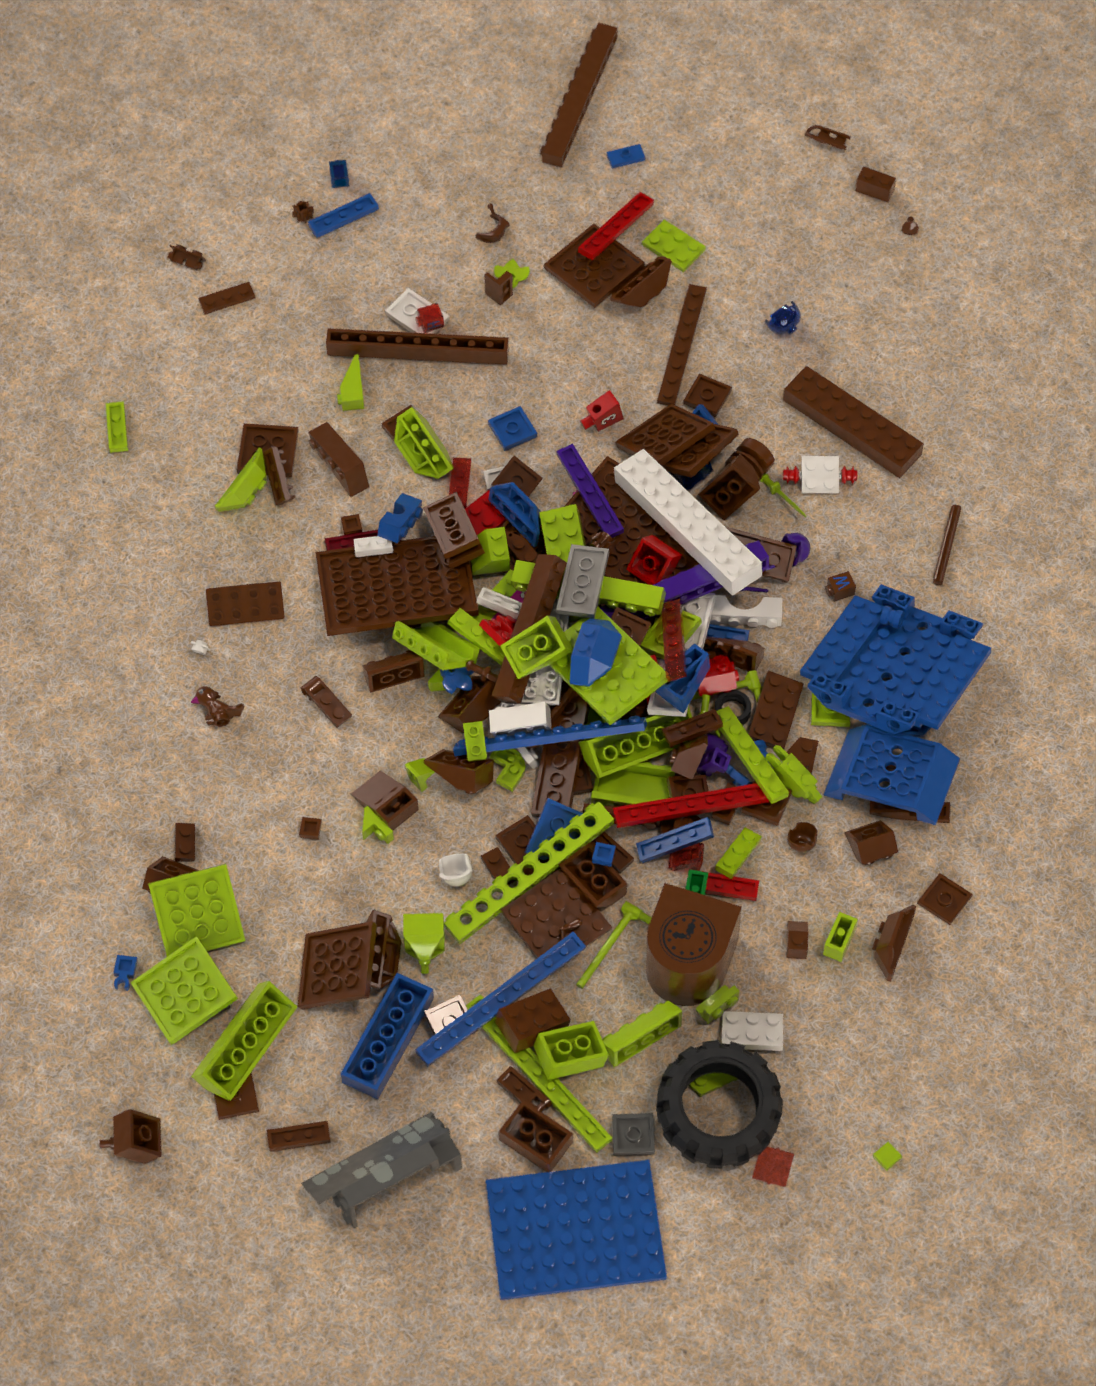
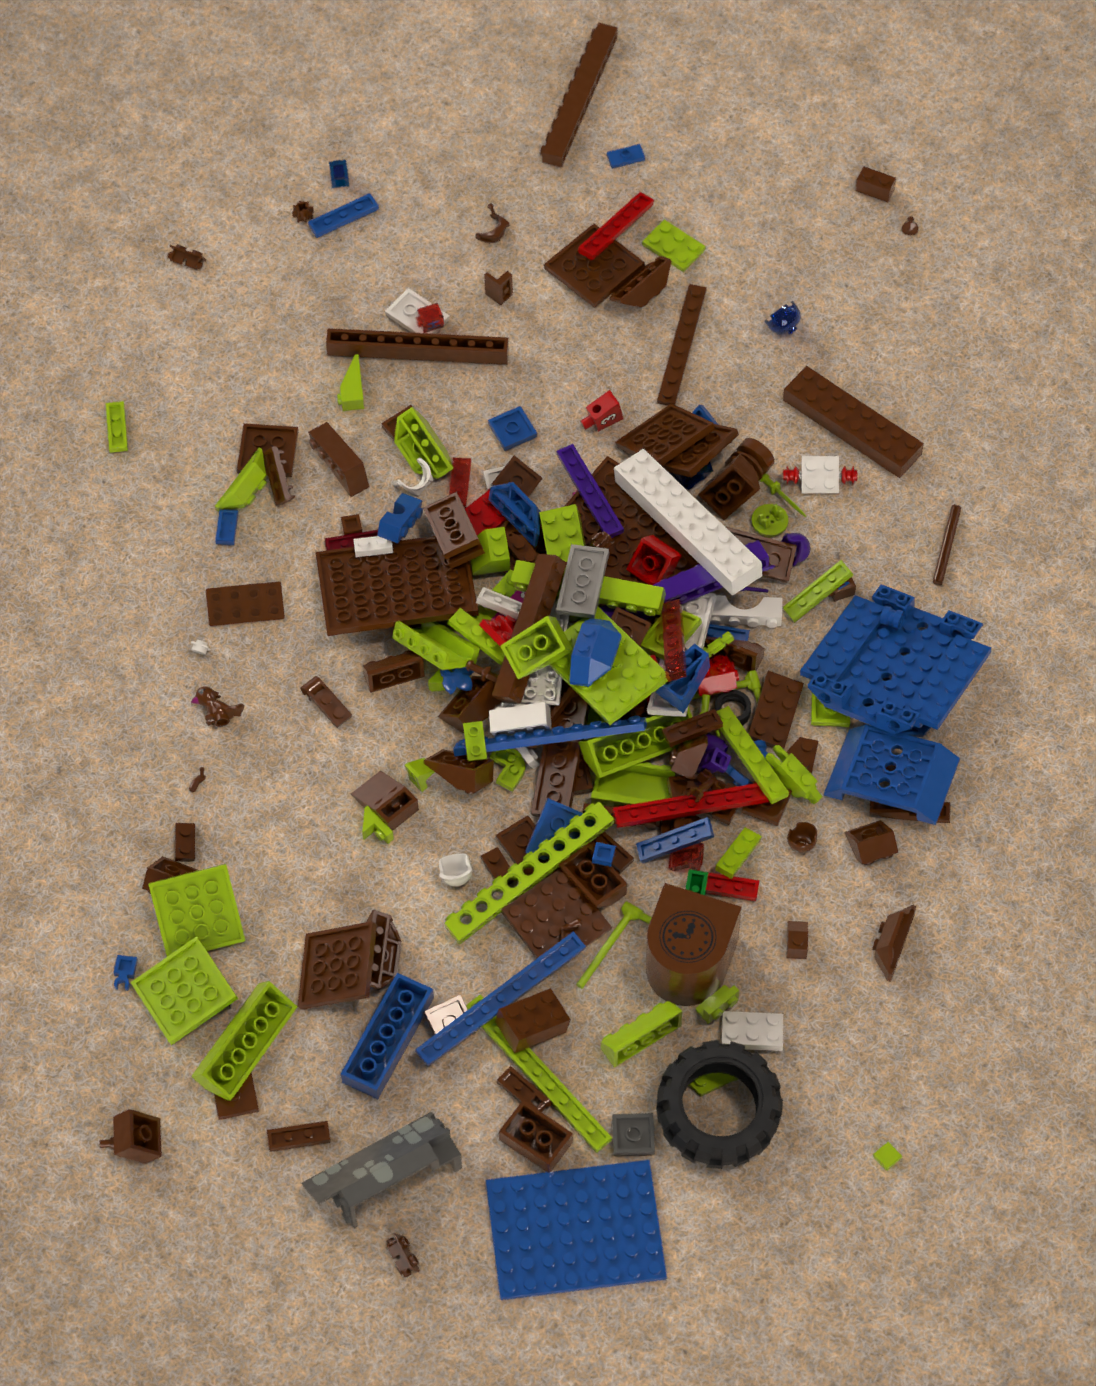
reddish brown plate [198,282,255,315] -> none
reddish brown plate [299,817,322,840] -> none
lime piece [403,913,445,974] -> none
lime plate [494,259,530,288] -> none
lime brick [533,1021,609,1080] -> none
reddish brown plate [683,373,732,417] -> none
clear red piece [752,1146,794,1187] -> none
reddish brown piece [805,125,851,150] -> none
lime brick [823,912,858,962] -> none
reddish brown tile [917,873,973,925] -> none
none -> reddish brown piece [189,767,206,792]
none -> blue plate [215,509,239,545]
none -> reddish brown hinge [386,1233,420,1278]
none -> white helmet [392,458,433,496]
none -> reddish brown bar [687,768,727,803]
none -> lime axle [703,631,734,658]
none -> lime plate [751,504,789,538]
none -> lime tile [782,560,854,622]

